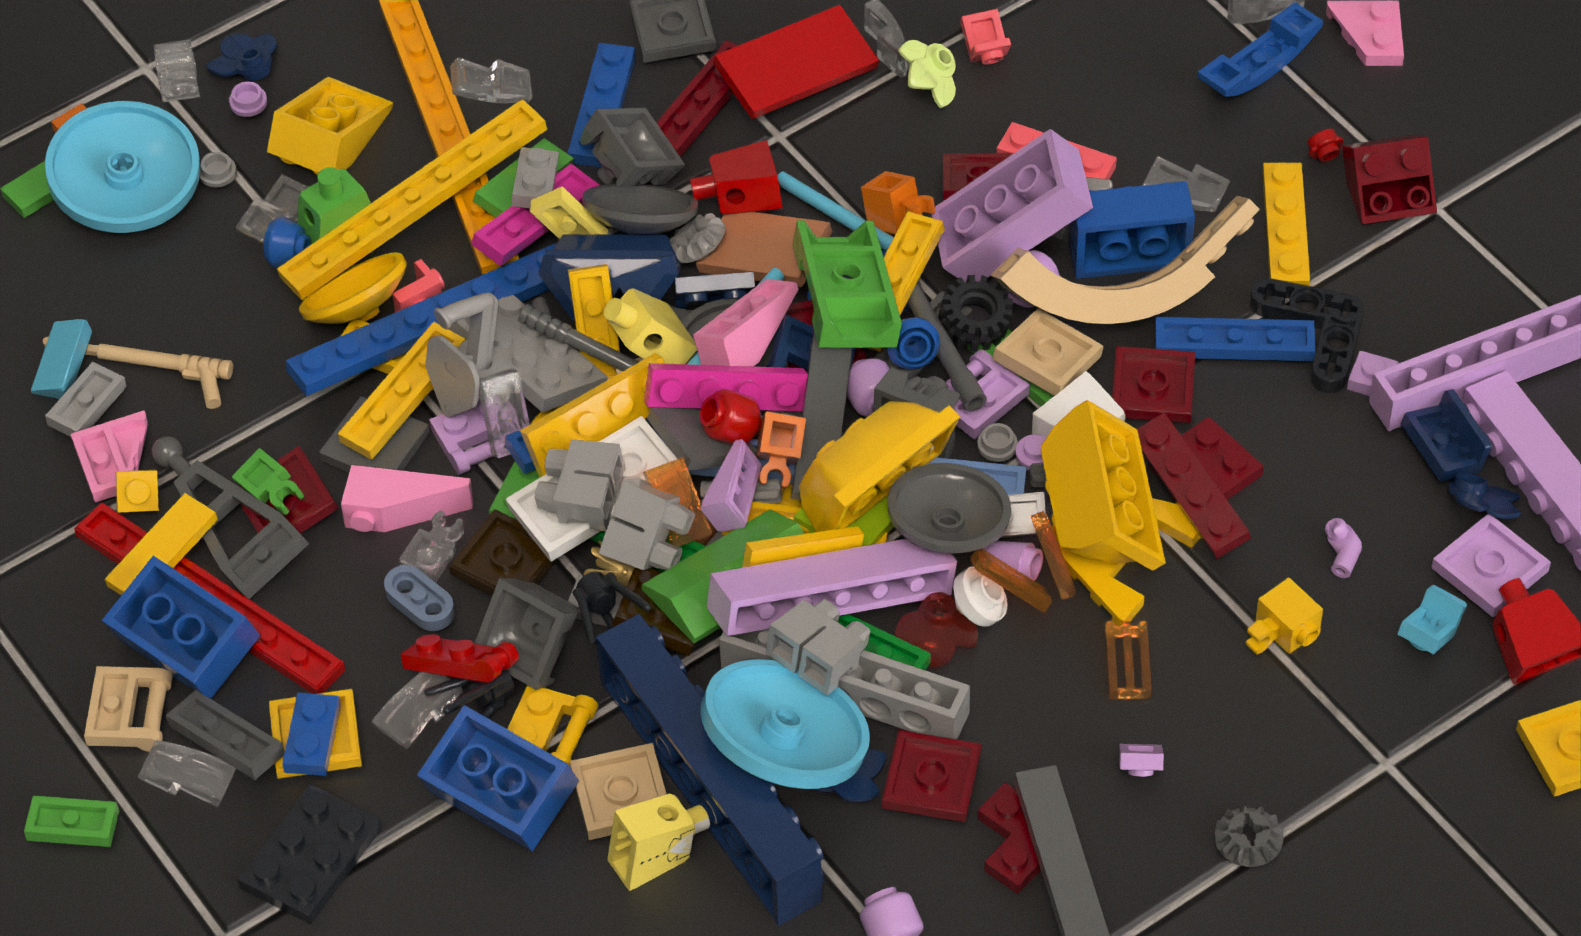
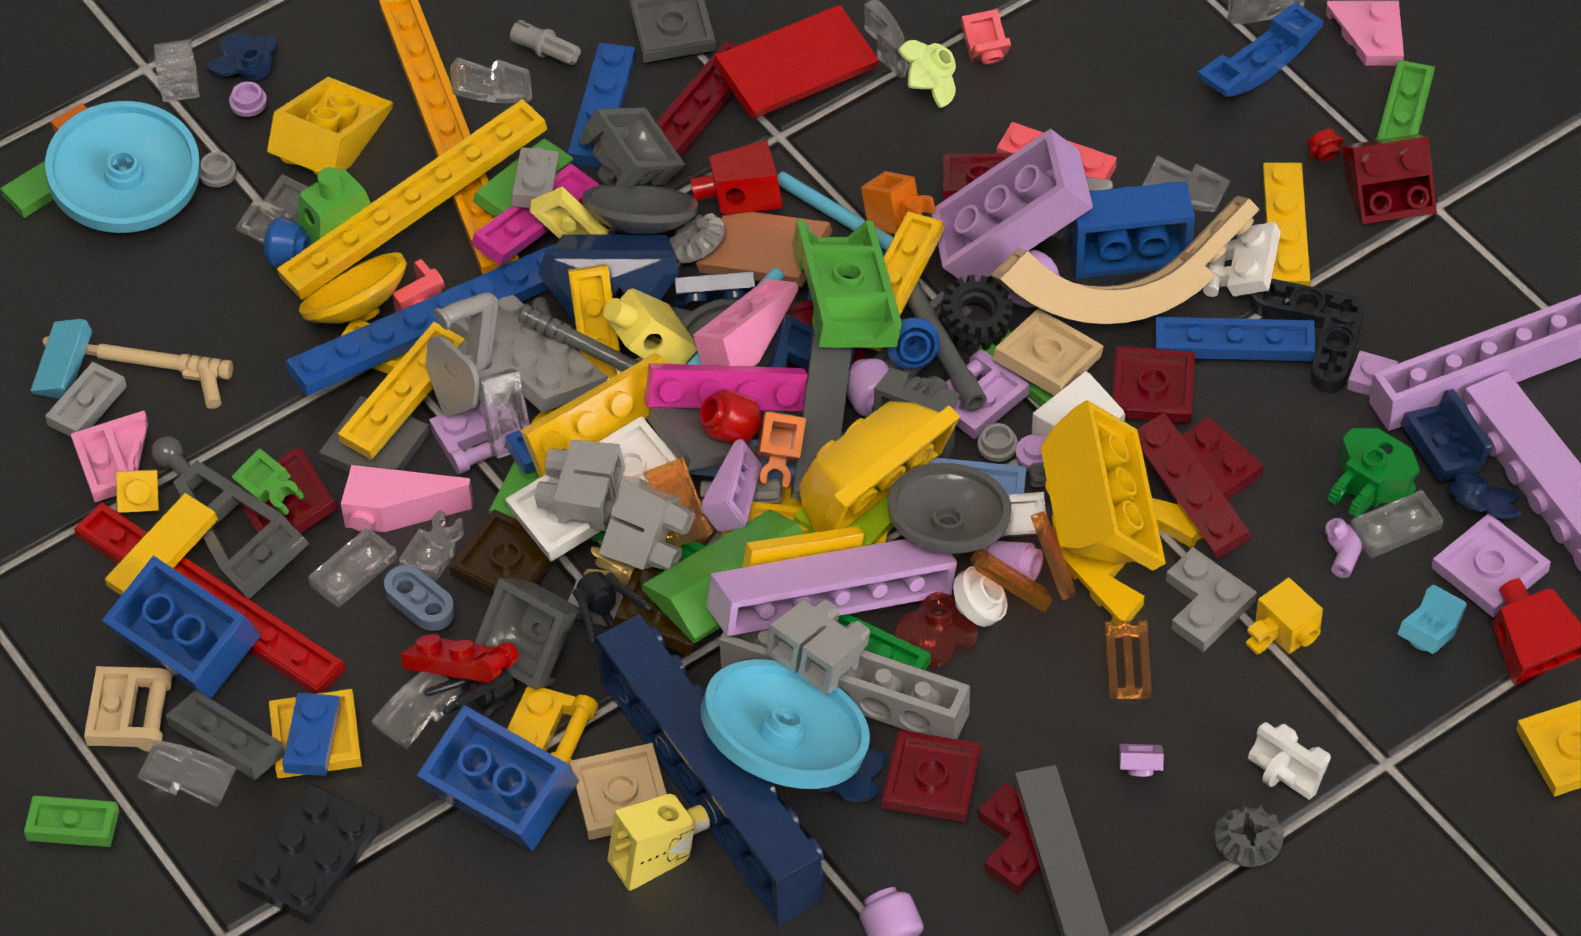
none -> clear plate [308,527,397,608]
none -> light grey axle [510,20,581,65]
none -> light grey plate [1166,547,1257,652]
none -> white plate [1203,222,1281,297]
none -> white hips [1248,722,1331,800]
none -> green hinge [1328,428,1419,518]
none -> clear plate [1351,490,1443,559]
none -> bright green tile [1376,60,1435,140]

